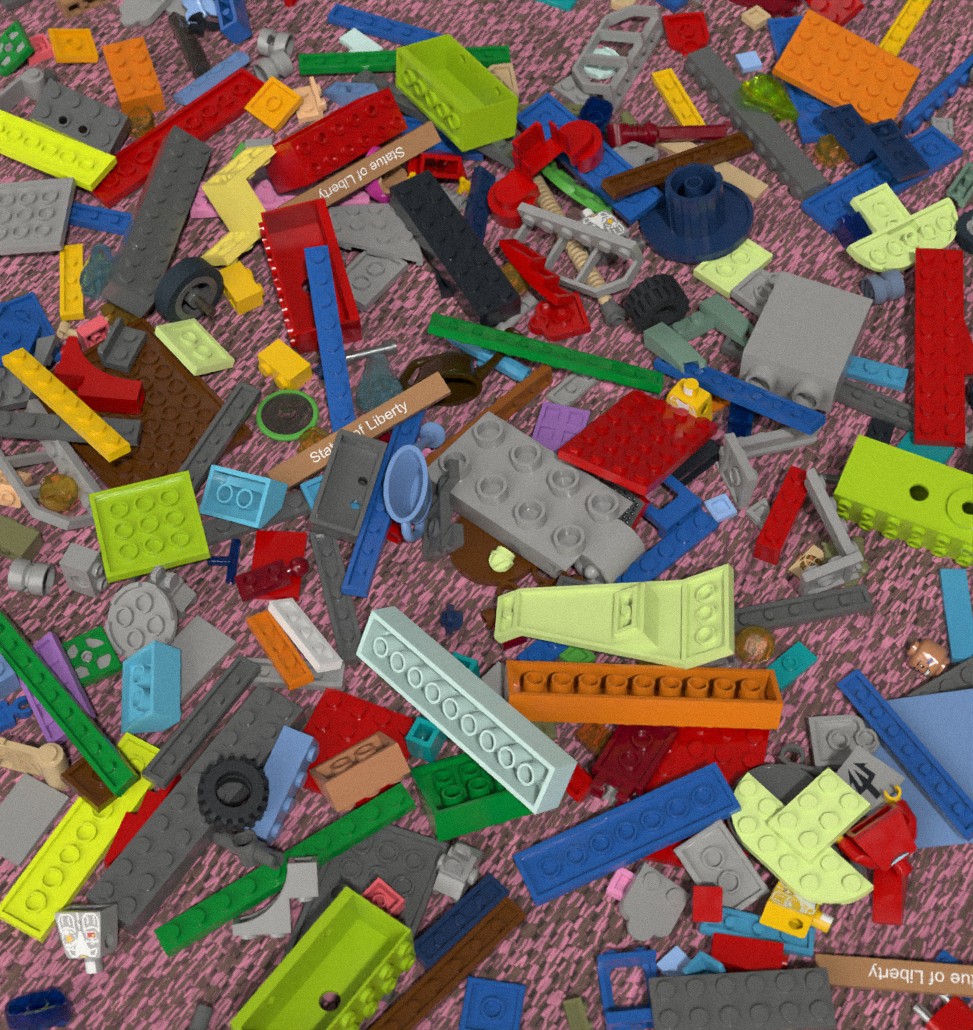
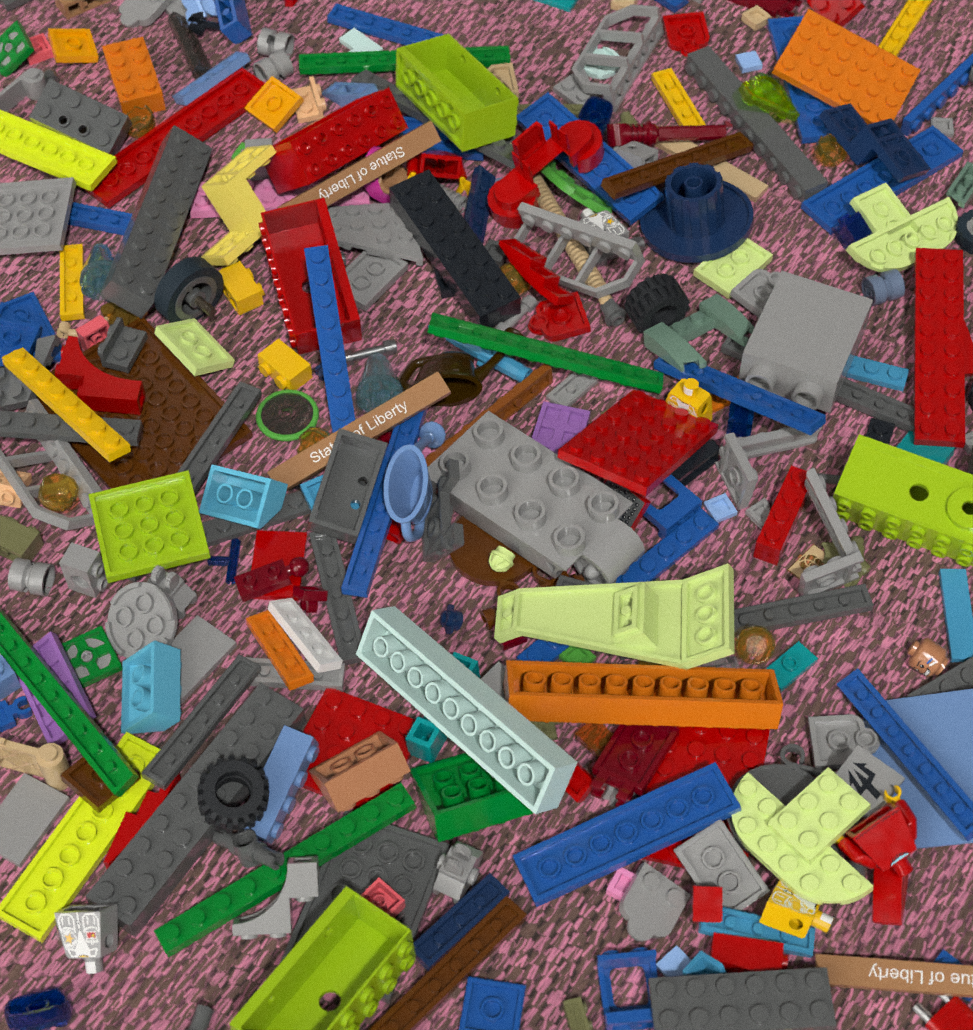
none -> dark red tile [293,585,328,613]
none -> dark grey plate [485,239,507,267]

